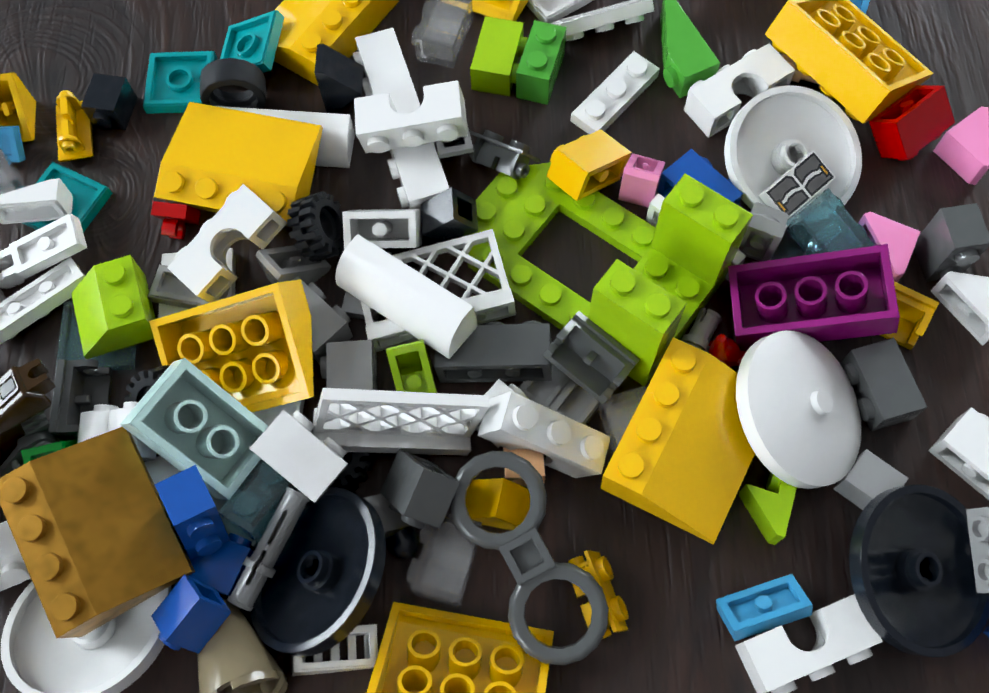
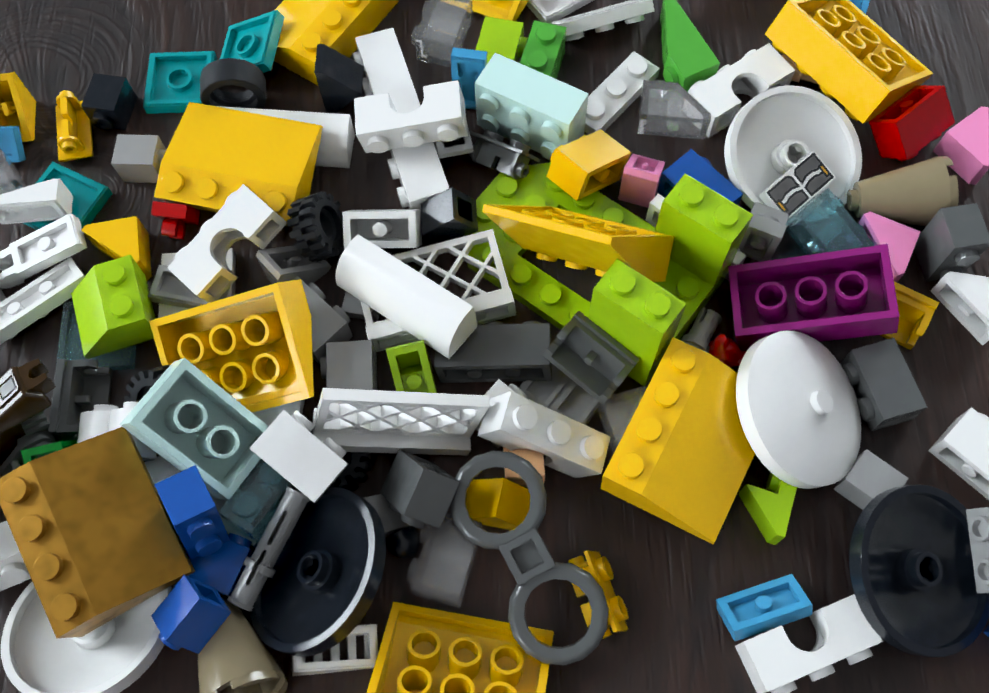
none -> yellow slope [81,216,152,281]
none -> light grey brick [111,134,167,183]
none -> dark azure plate [451,47,487,110]
none -> light aqua brick [475,53,589,160]
none -> yellow slope [482,204,675,282]
none -> clear slope [637,80,711,140]
none -> dark tan cone [847,156,959,227]

